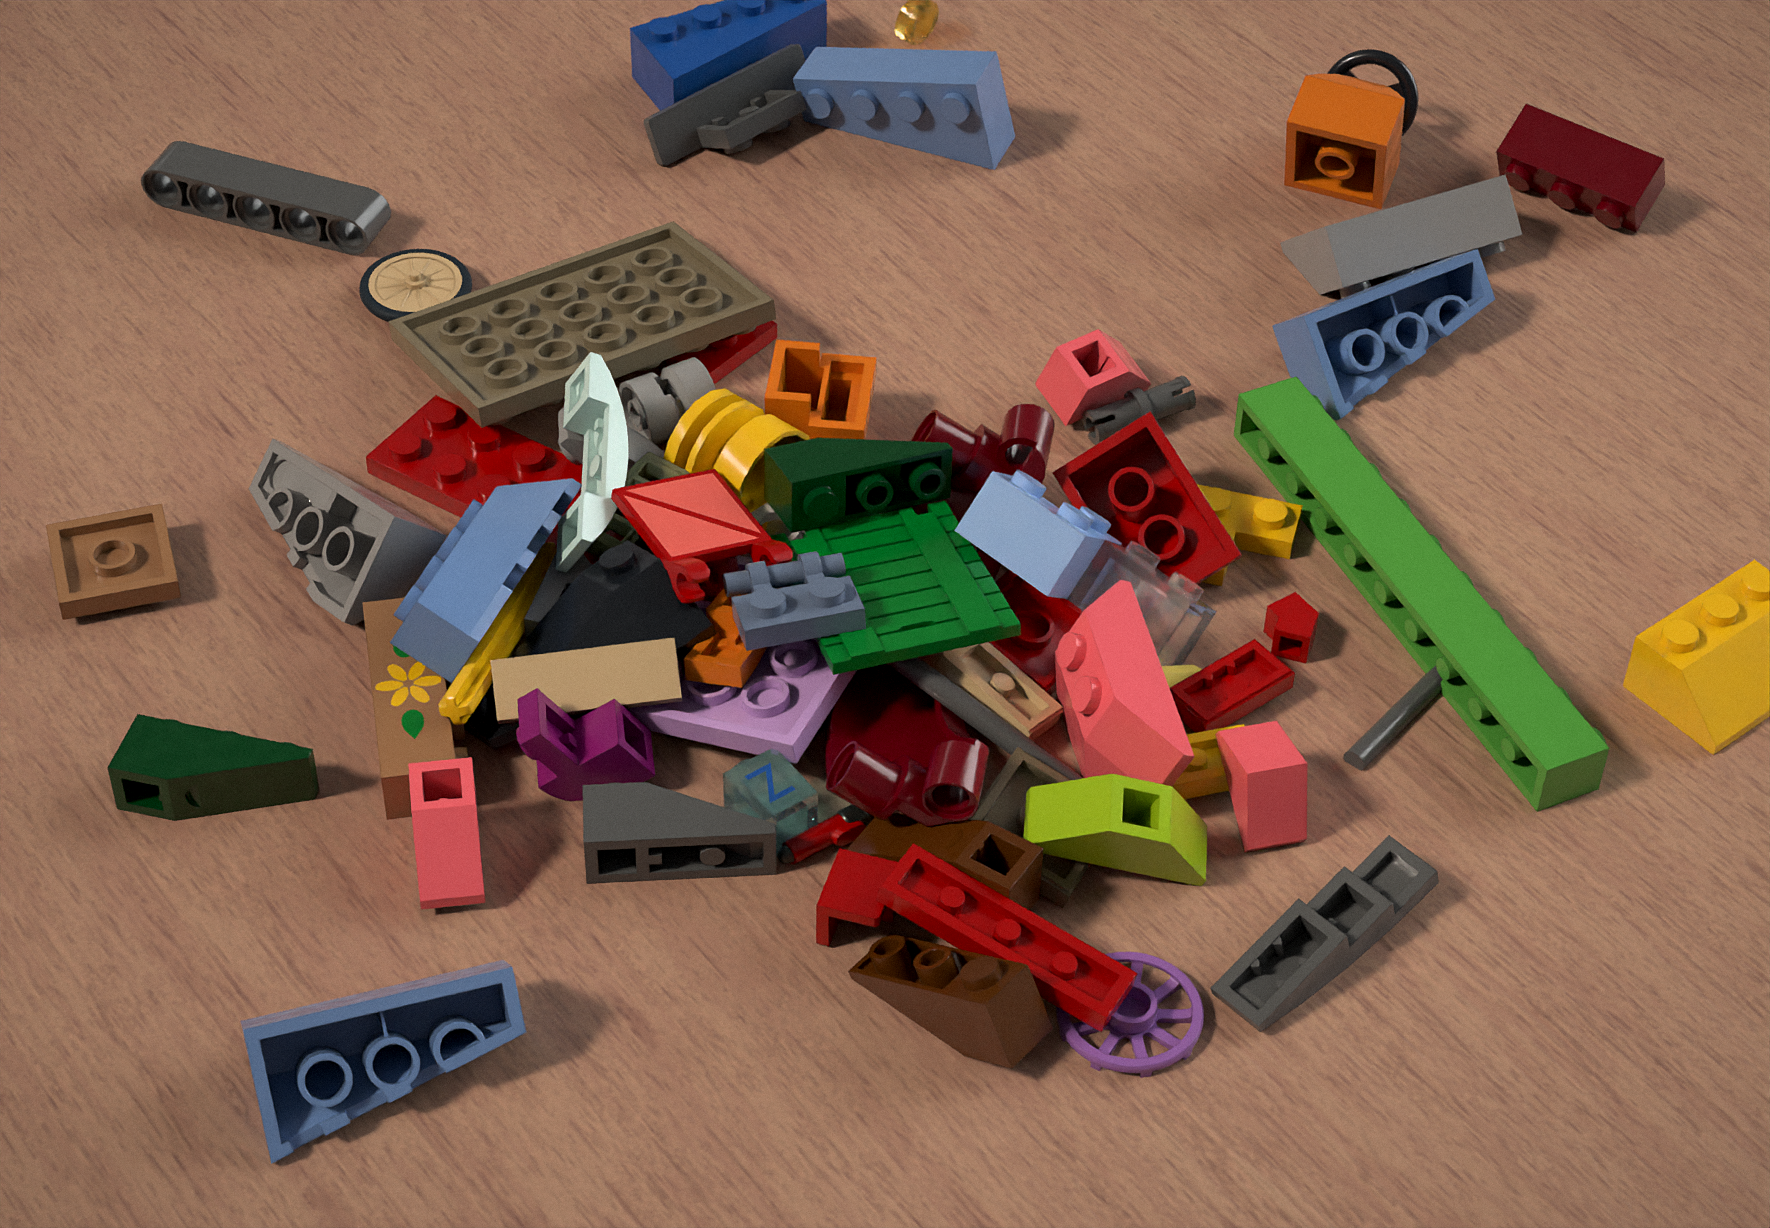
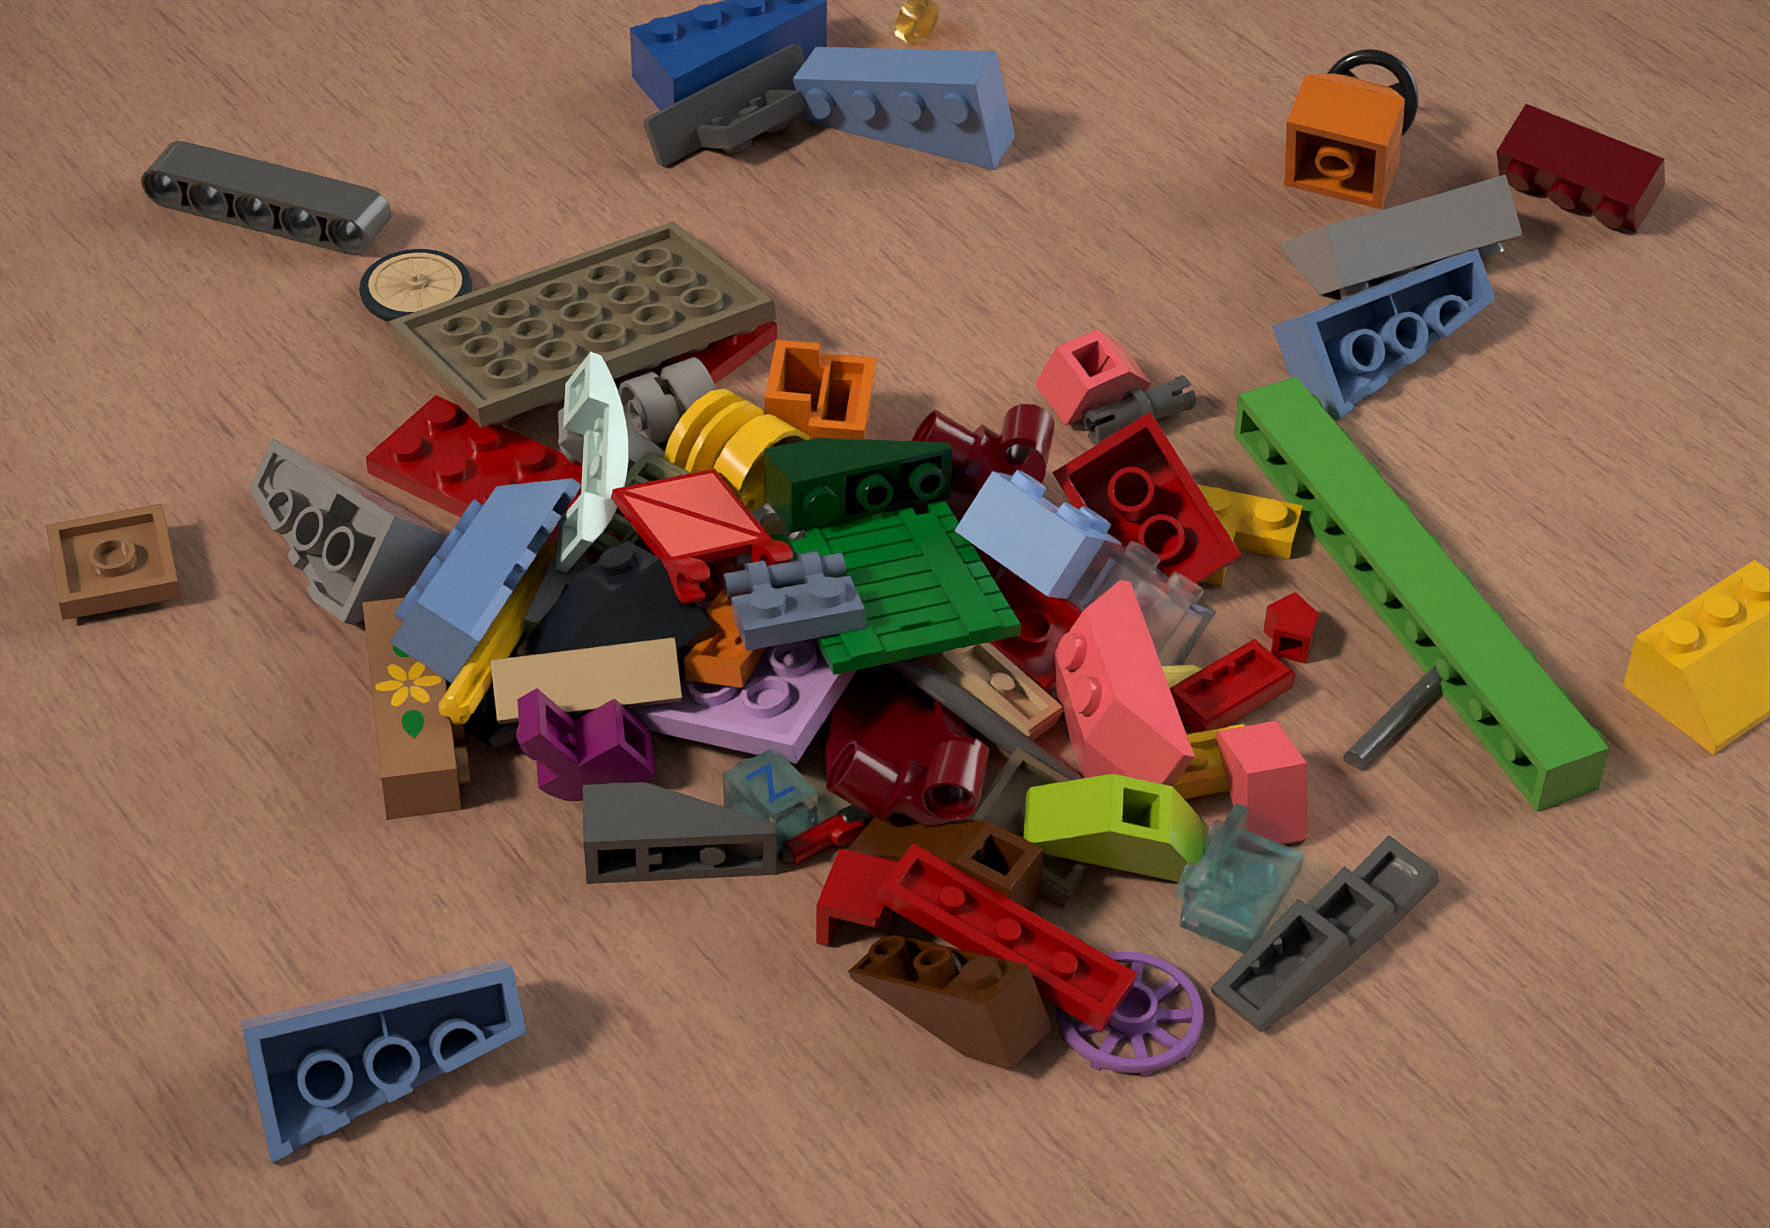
dark green slope [107,714,320,821] -> none
coral slope [408,757,485,910] -> none
none -> clear light blue bracket [1176,803,1304,953]

